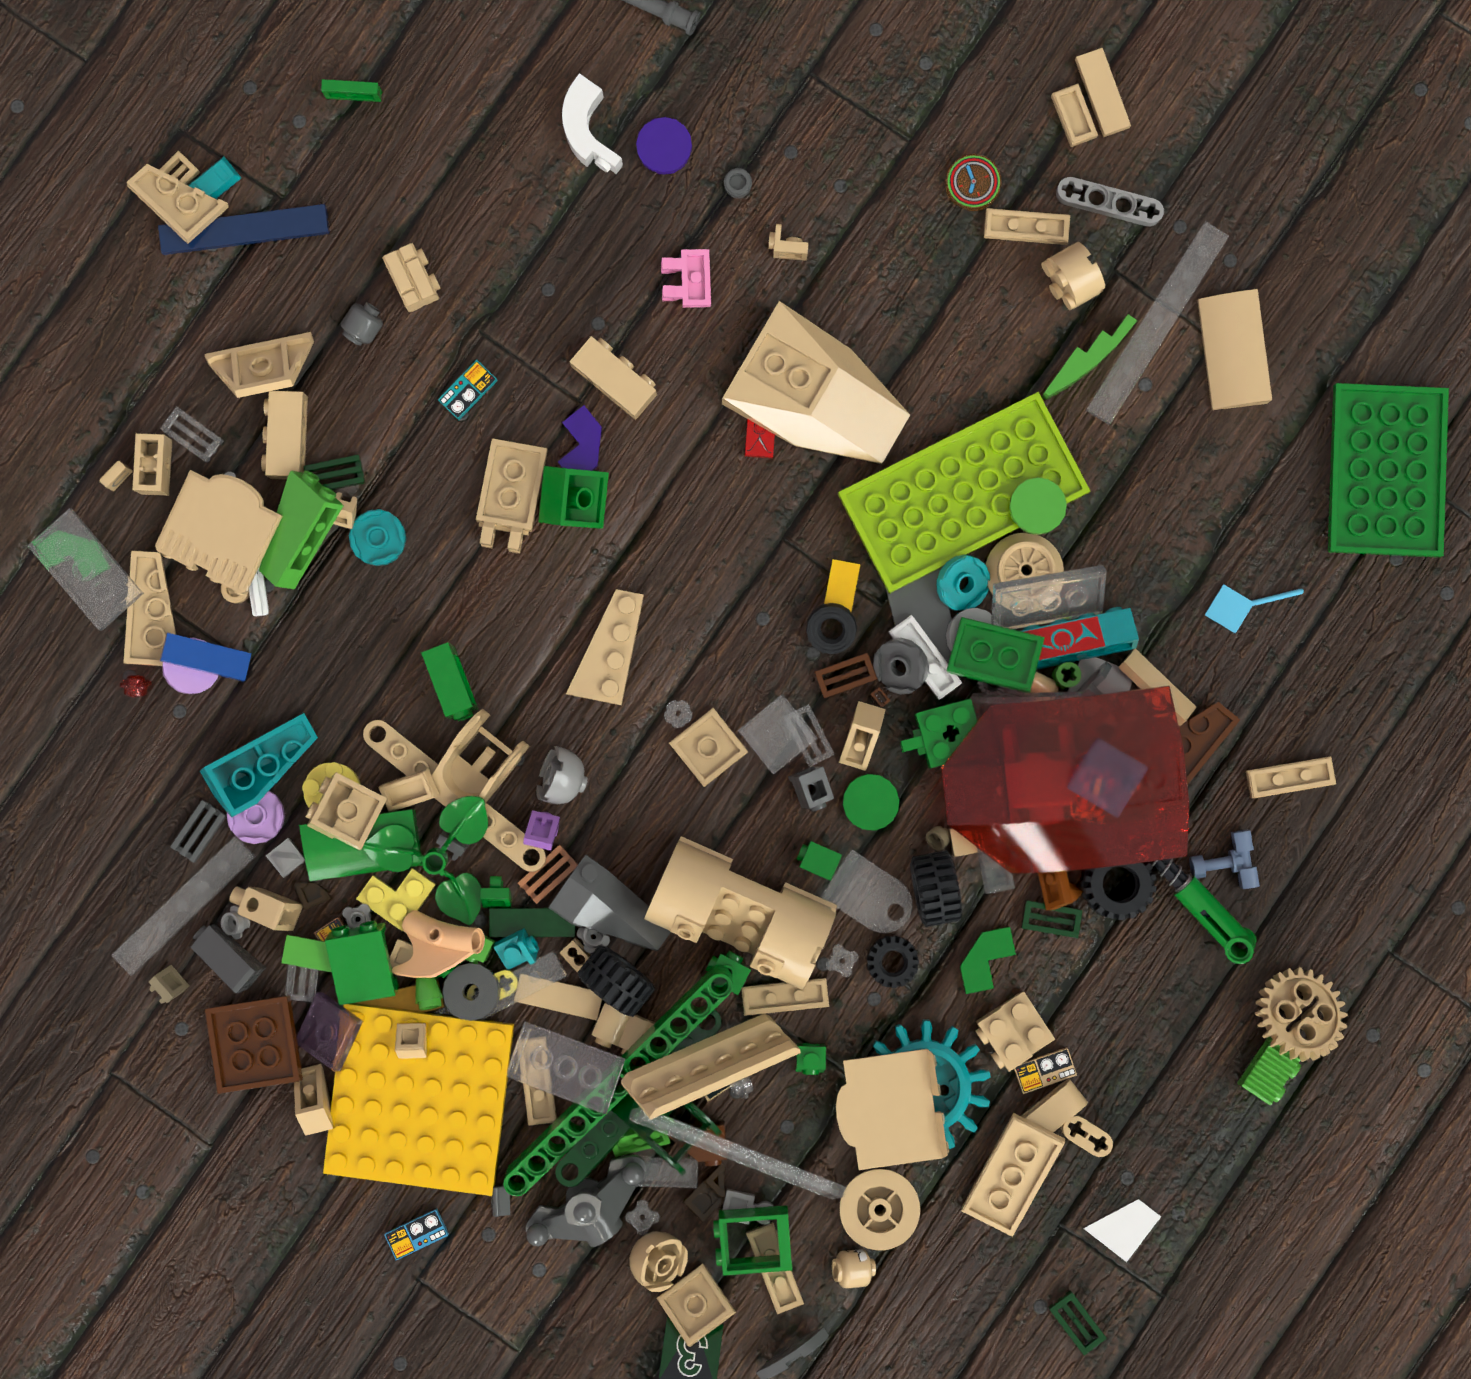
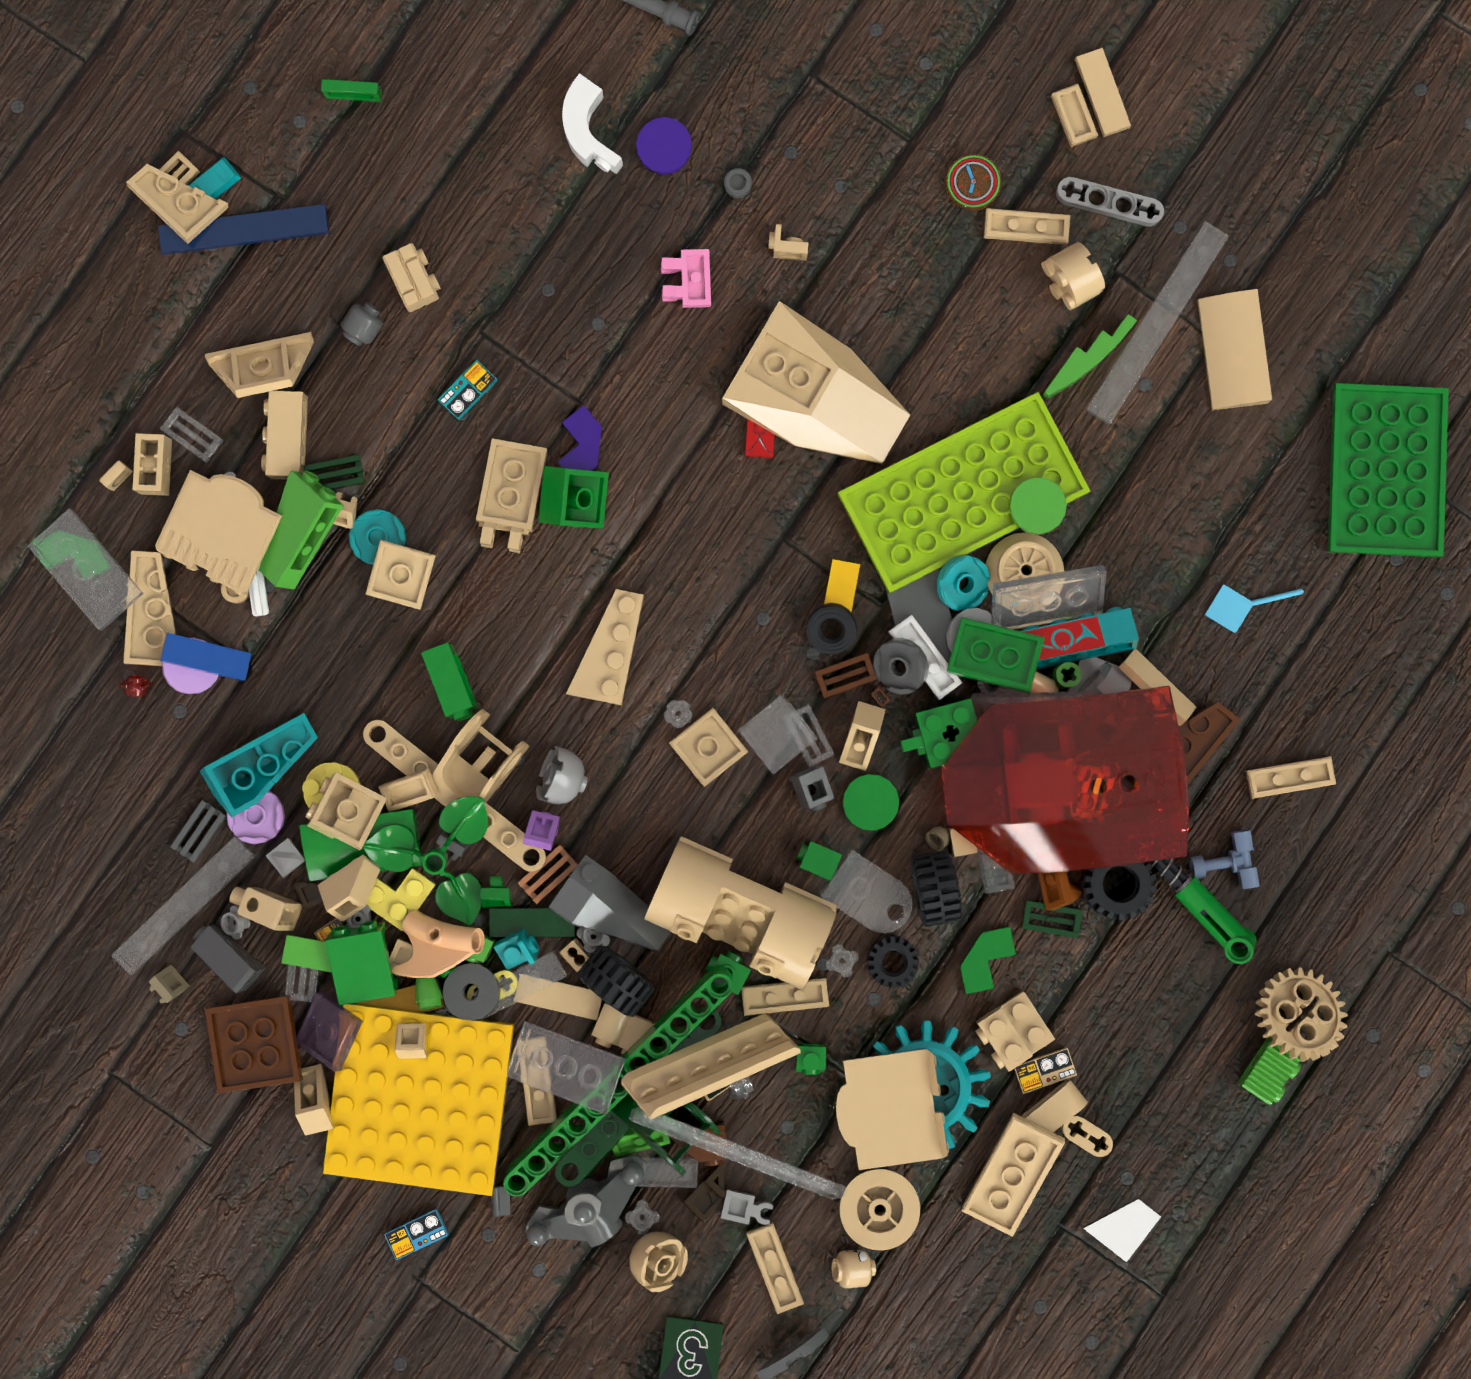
tan brick [570,336,657,420] -> none
tan tile [657,1264,736,1347] -> none
green window [713,1205,792,1276] -> none
dark green tile [1048,1290,1107,1356] -> none
clear purple tile [1066,737,1148,818] -> none
none -> tan slope [317,855,380,922]
none -> tan tile [366,540,436,610]

